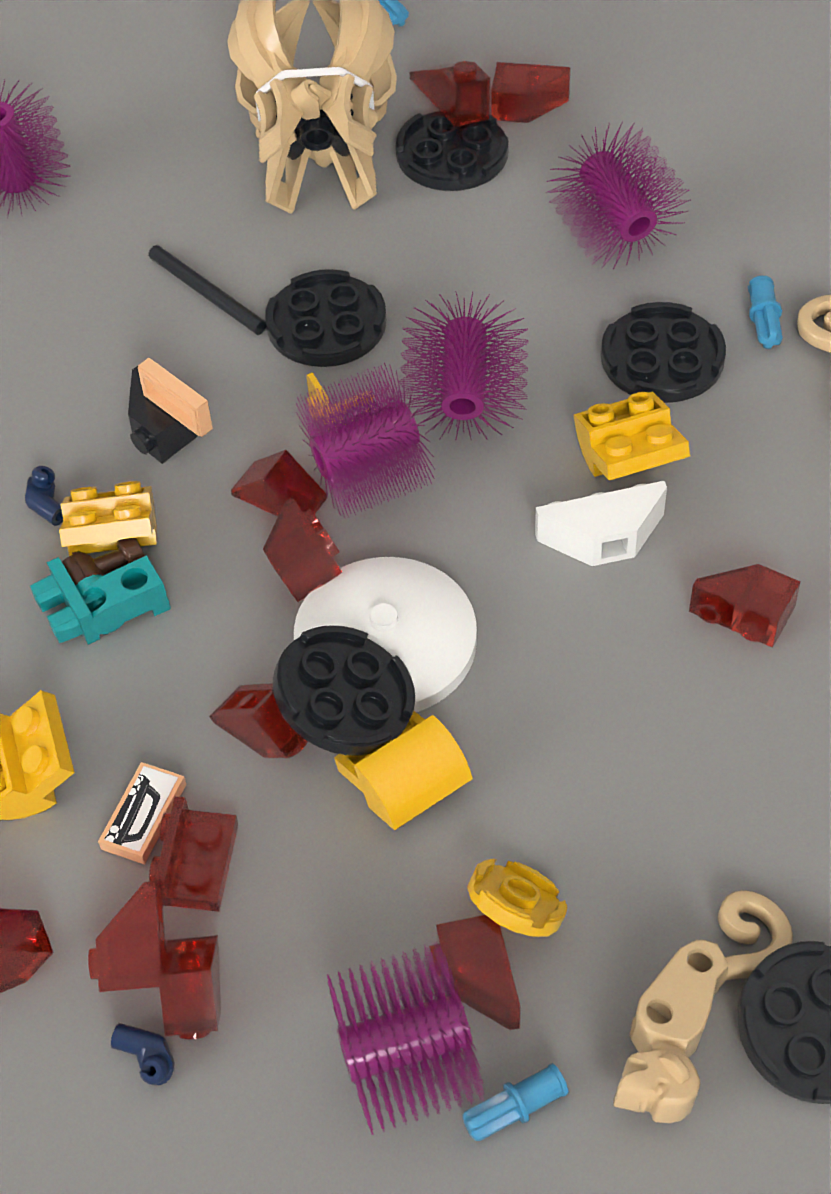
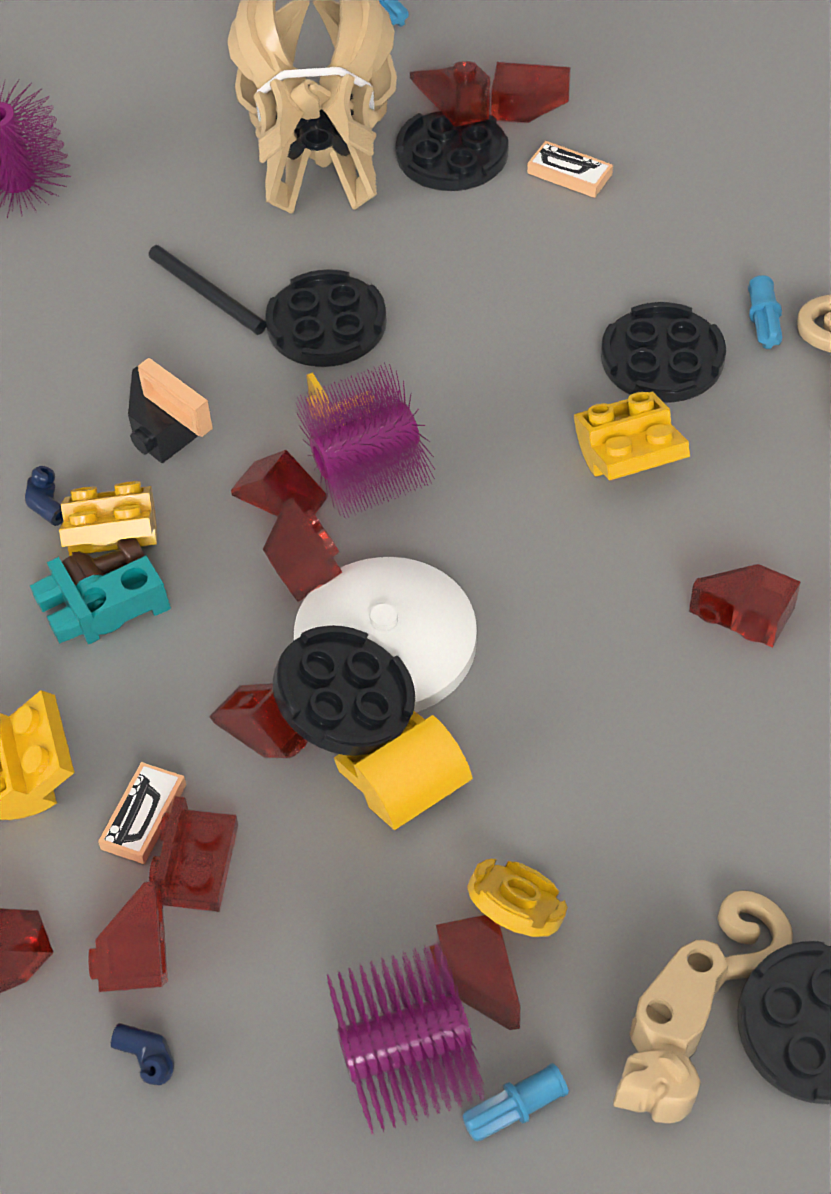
clear red slope [158,935,221,1040] -> none
magenta piece [399,291,529,440] -> none
white slope [535,481,667,566] -> none
magenta piece [546,121,691,269] -> none
none -> tile [527,141,613,198]

